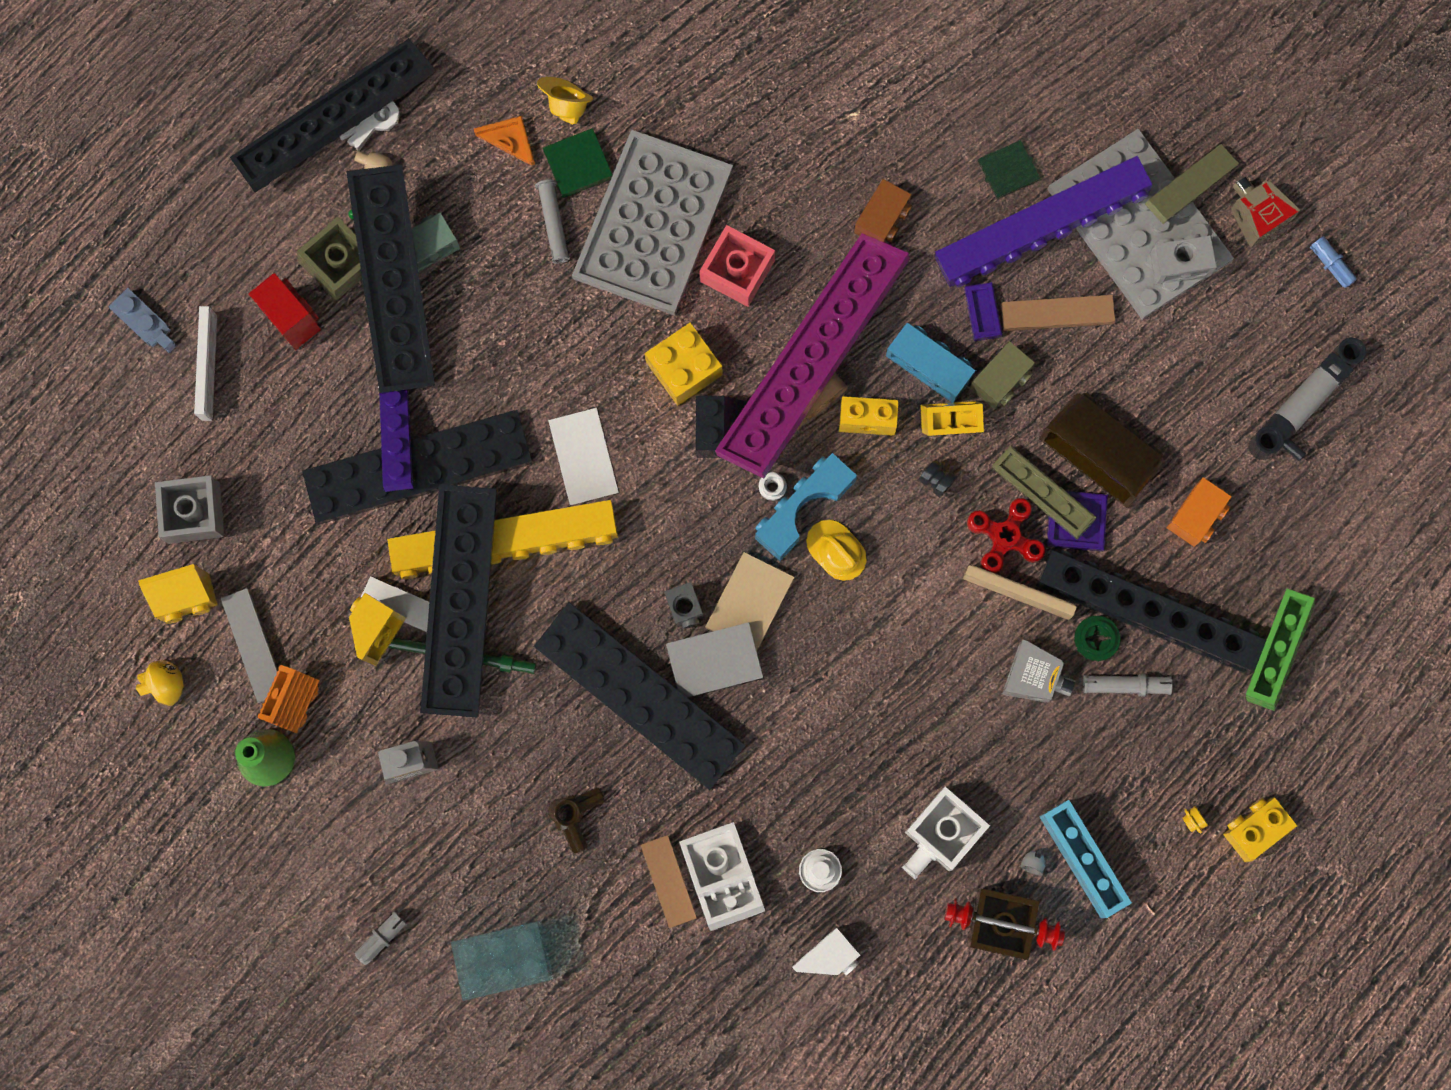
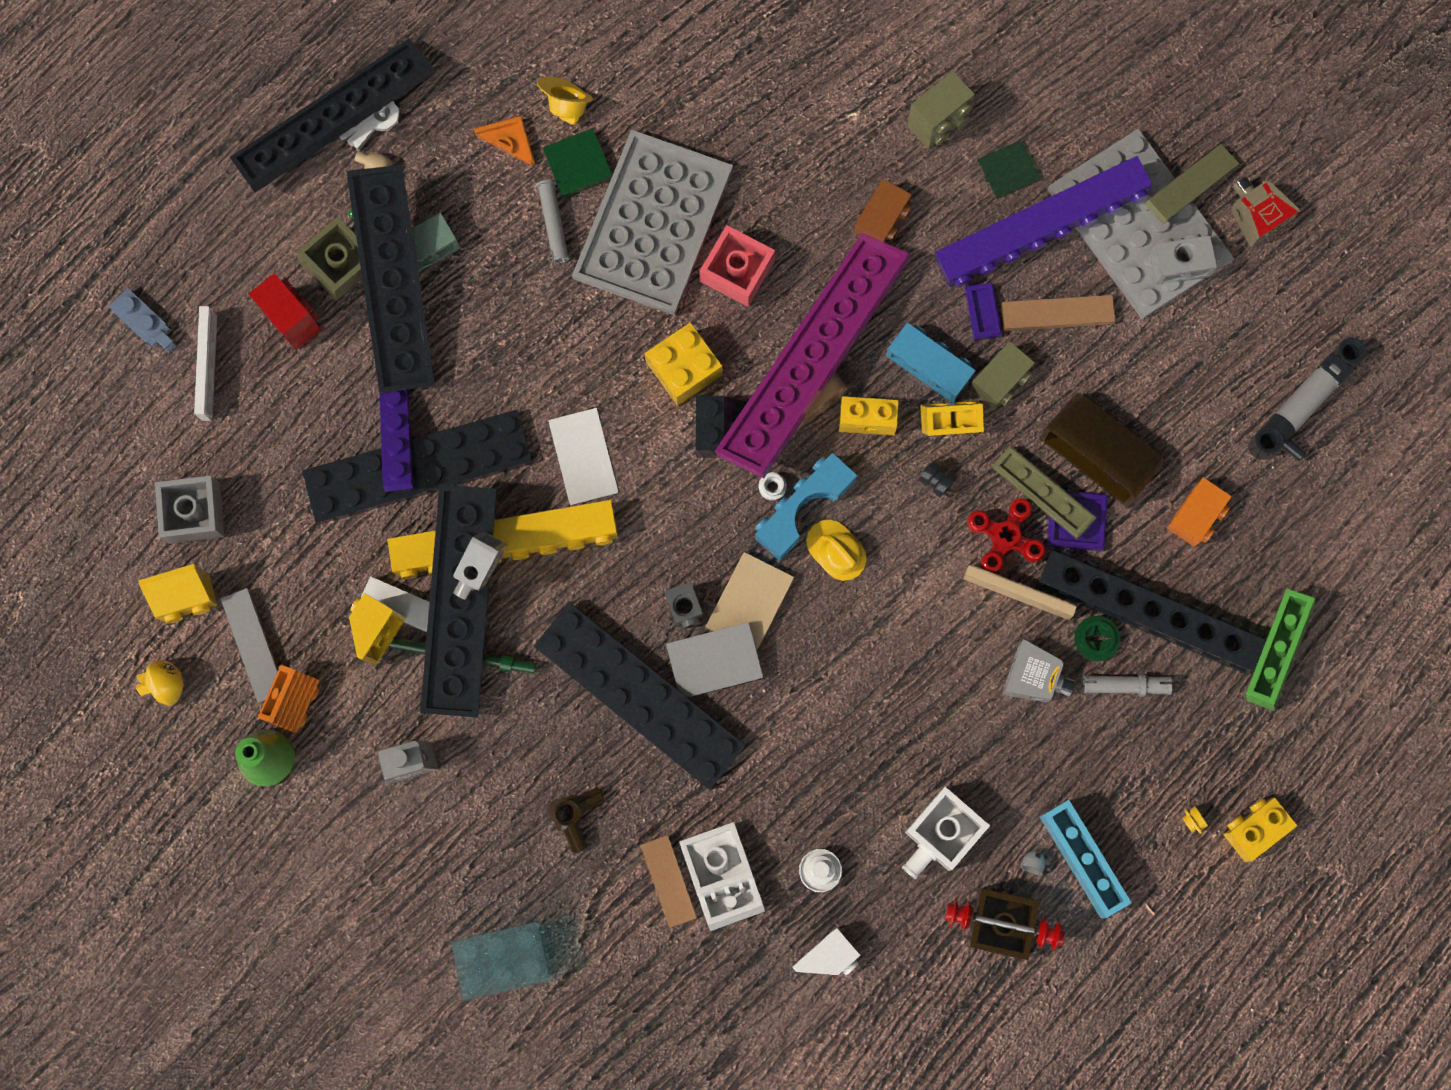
light grey axle [355,911,407,965] -> none
medium blue axle [1310,236,1356,288] -> none
none -> light grey torso [453,531,508,600]
none -> olive brick [907,71,975,149]

